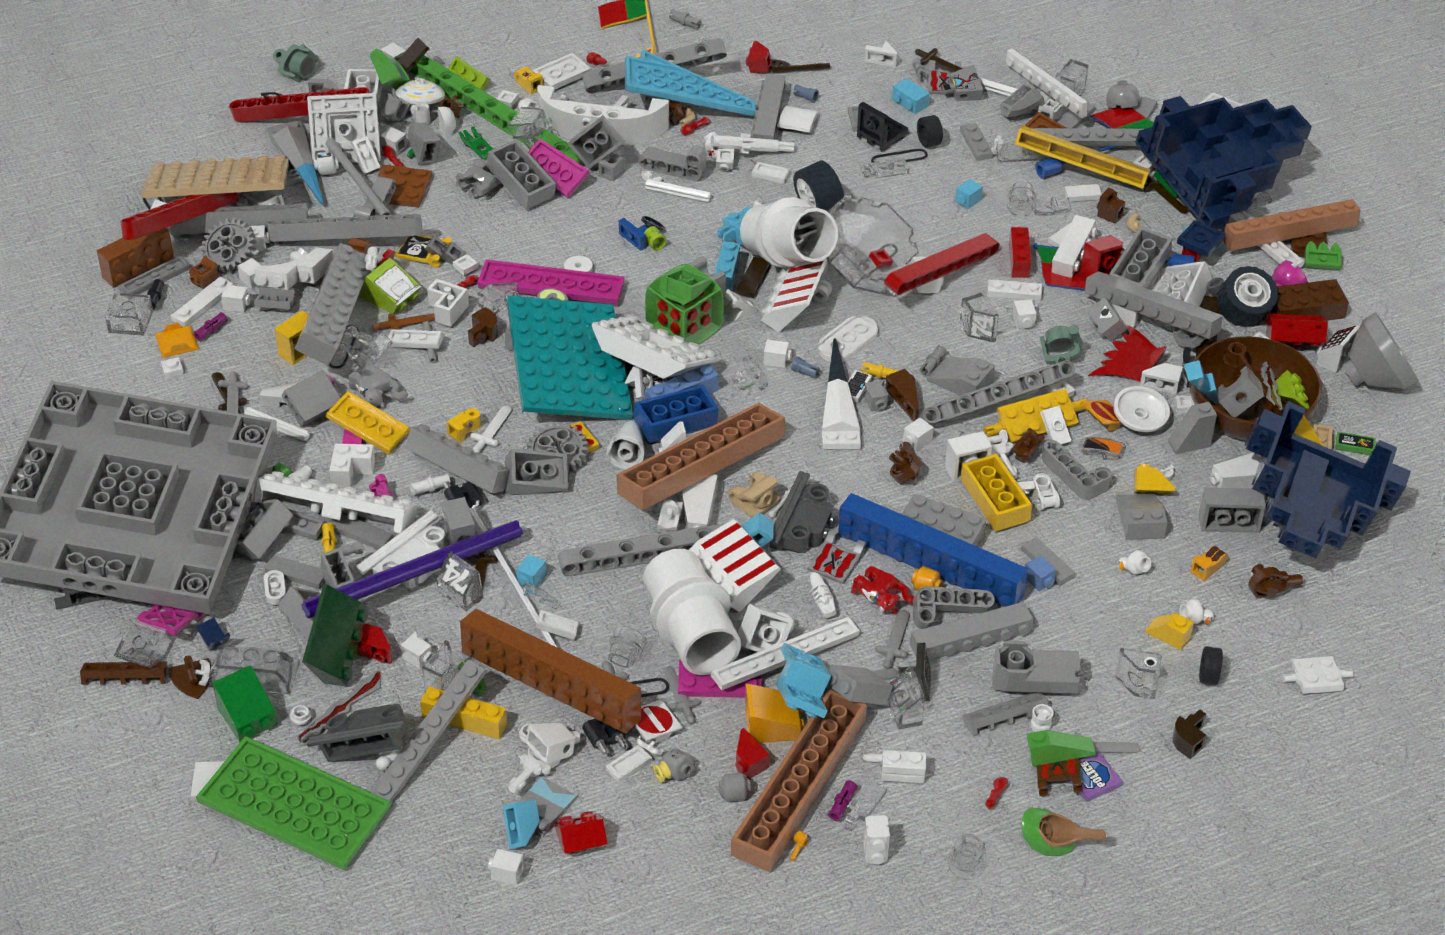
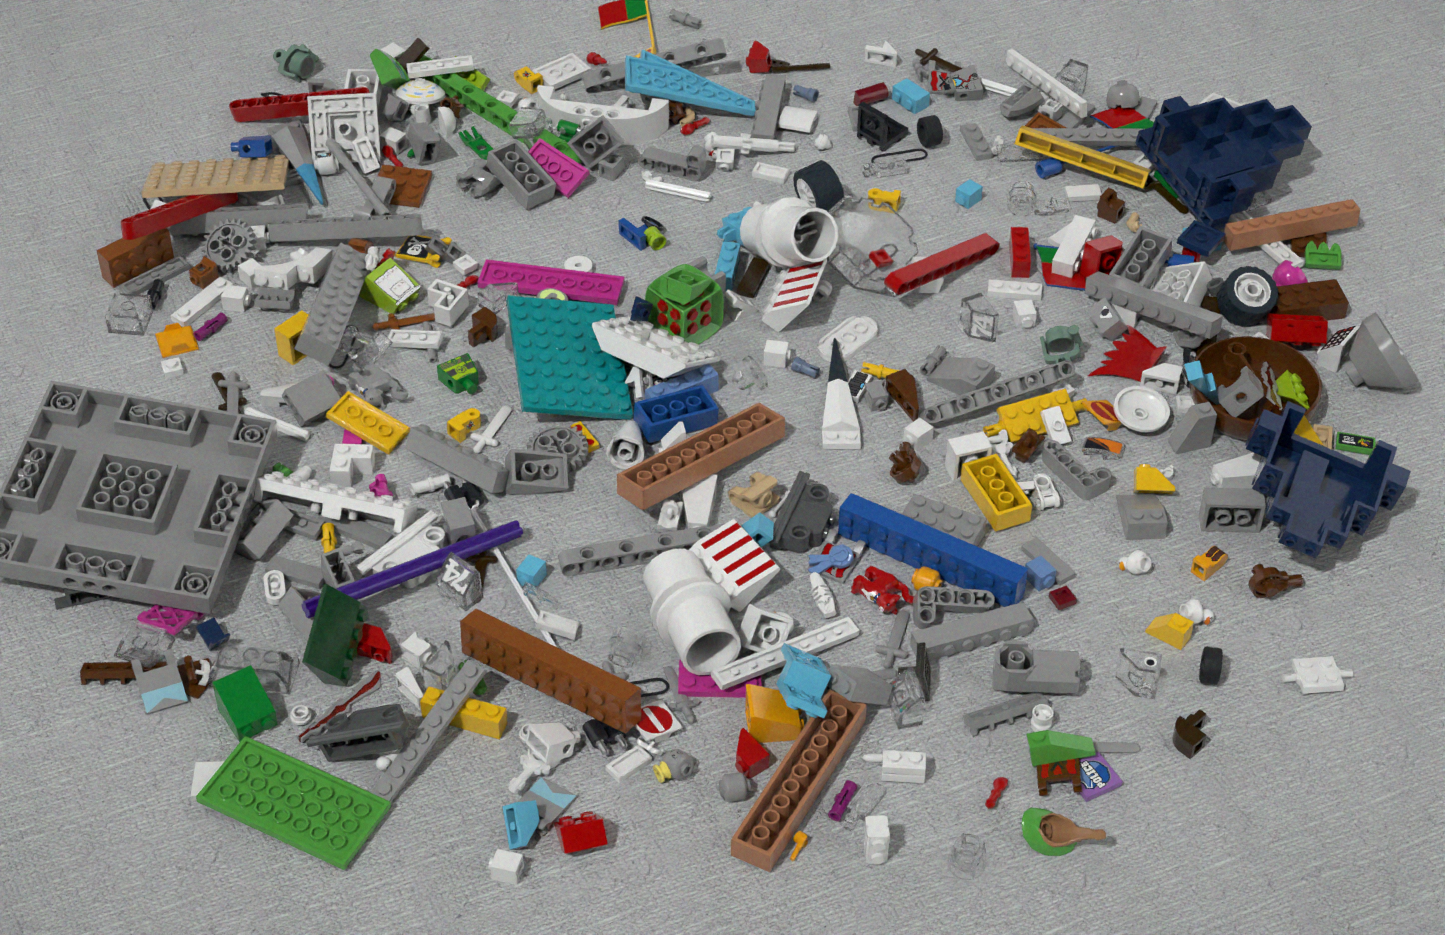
none -> light grey flag [131,649,188,715]
none -> blue torso [231,135,273,157]
none -> white slope [395,667,423,711]
none -> white plate [407,55,474,78]
none -> green torso [437,353,479,394]
none -> green piece [553,119,582,143]
none -> dark blue bracket [630,296,653,321]
none -> medium blue piece [808,544,854,574]
none -> white plate [813,133,831,150]
none -> dark red brick [853,82,889,106]
none -> yellow leg [868,188,901,213]
none -> dark red plate [1048,585,1077,610]

